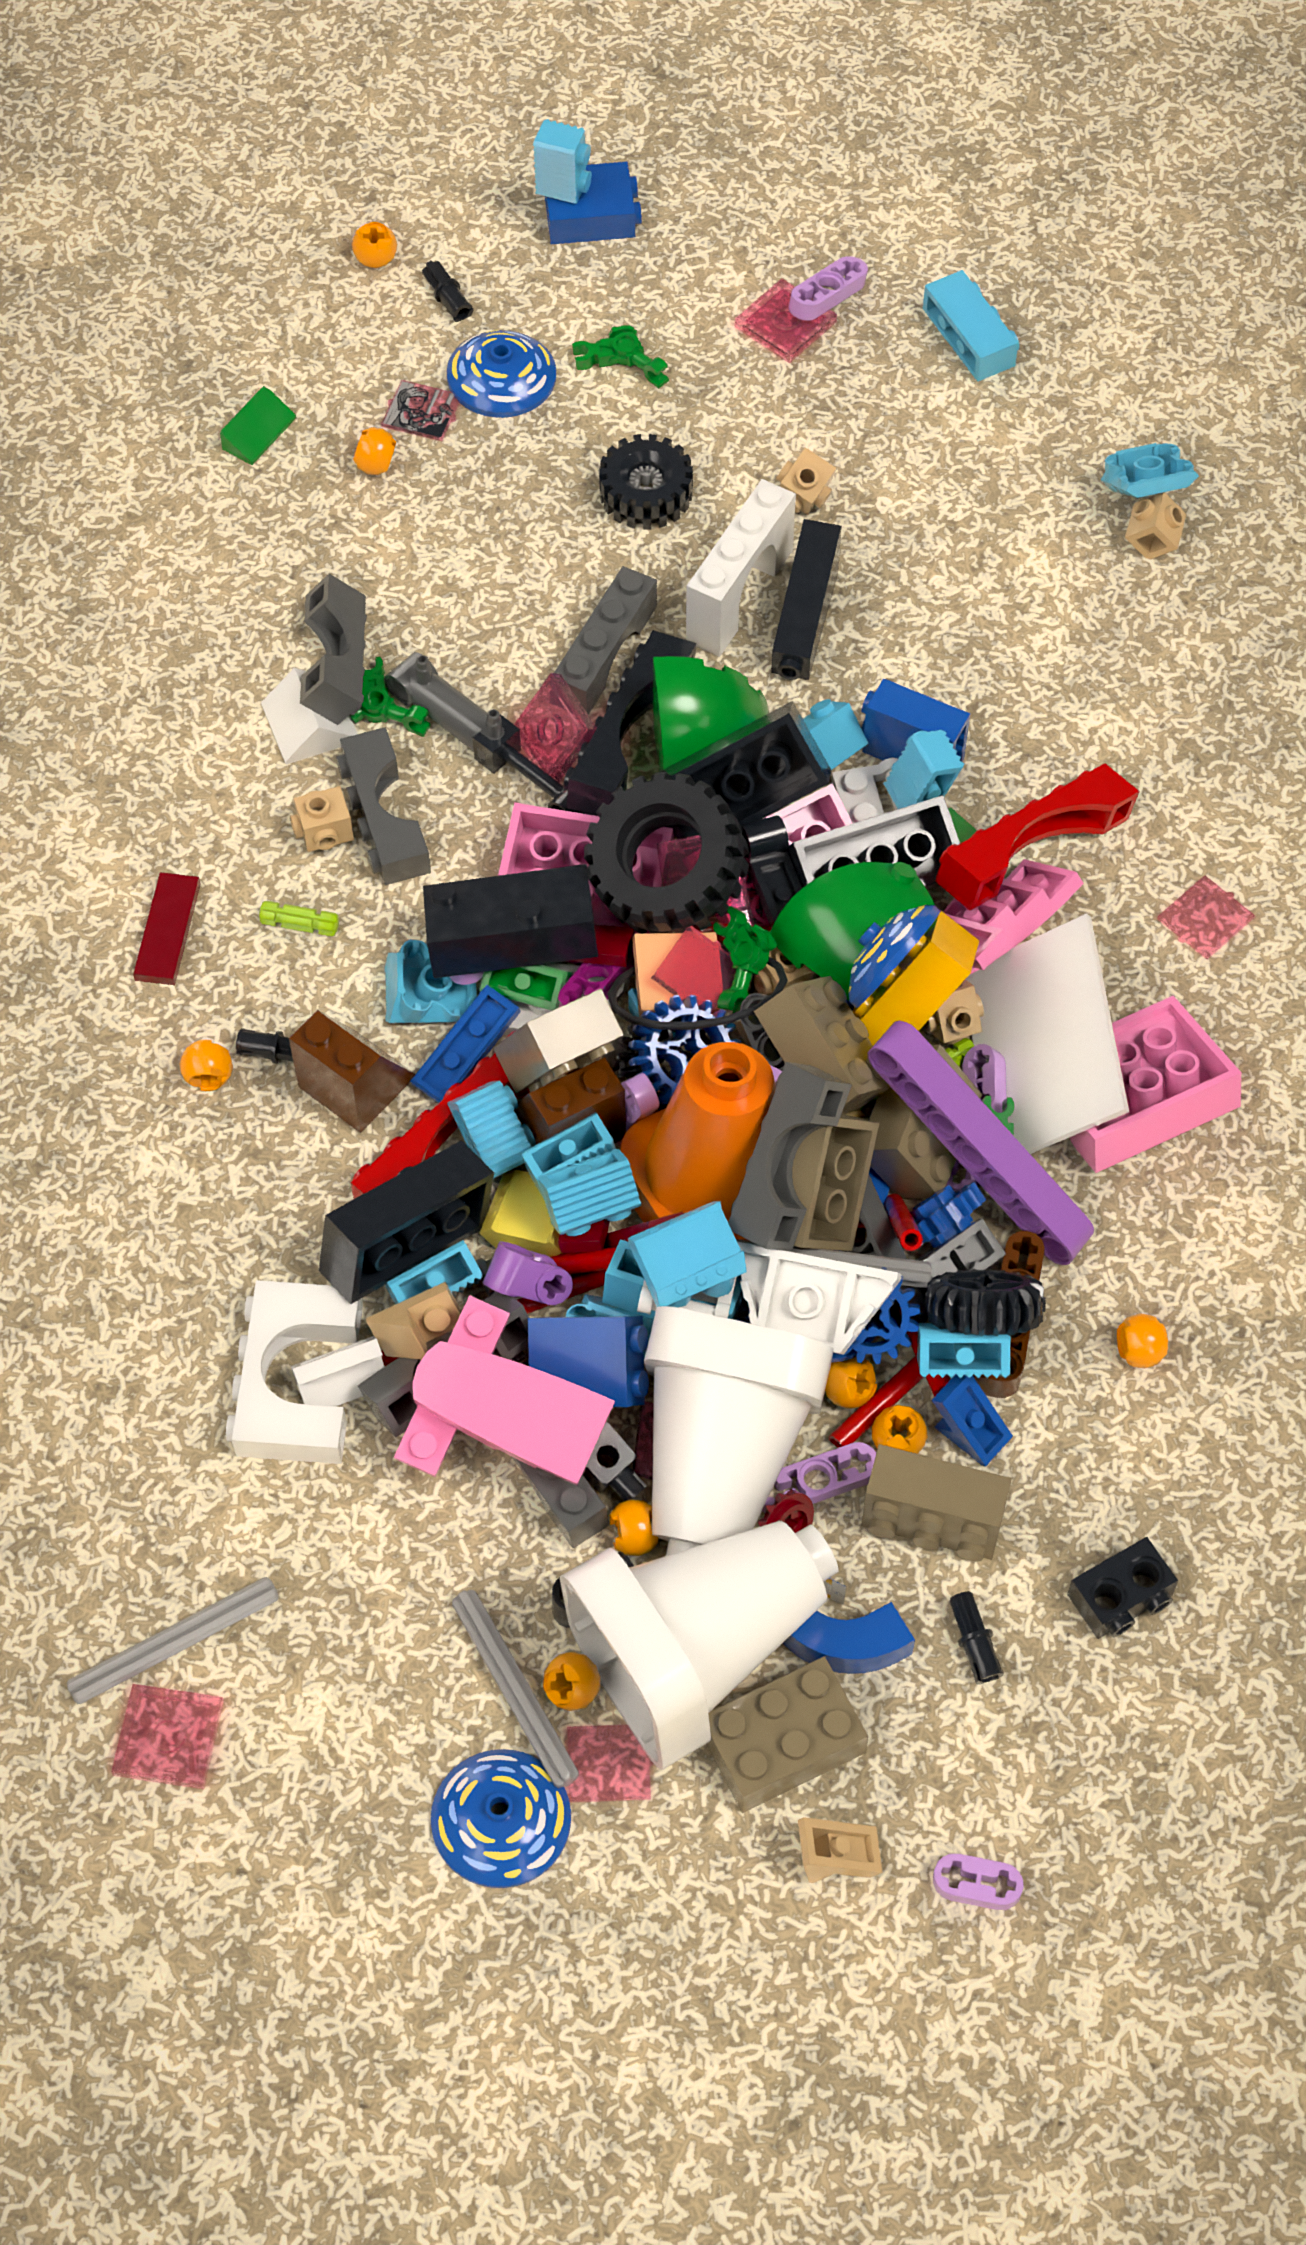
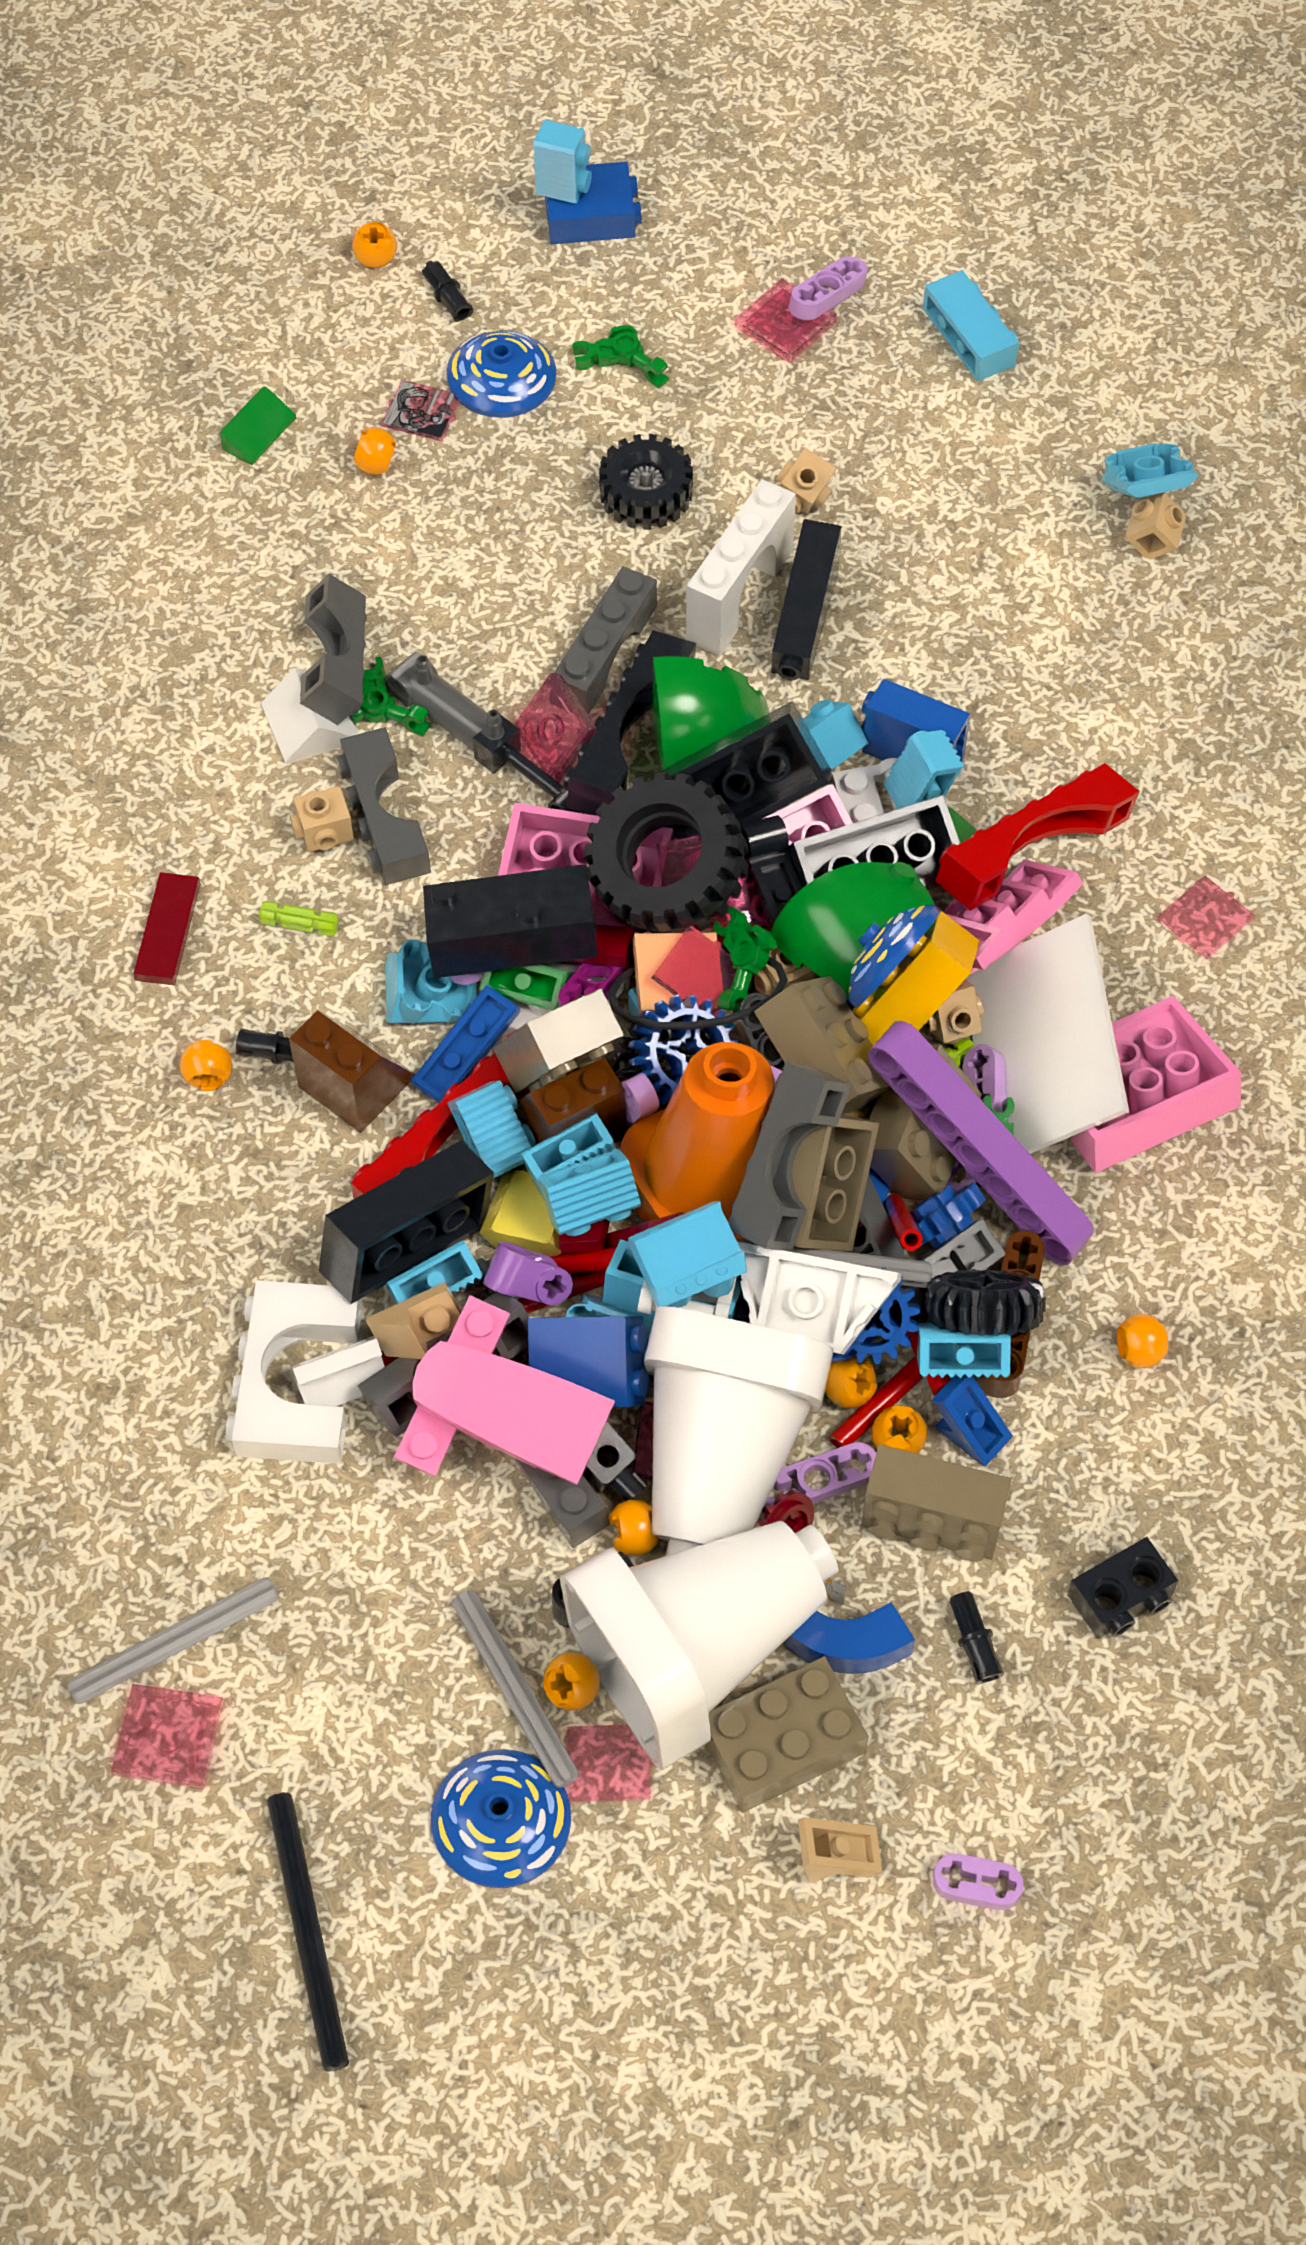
none -> black axle [267,1792,349,2072]

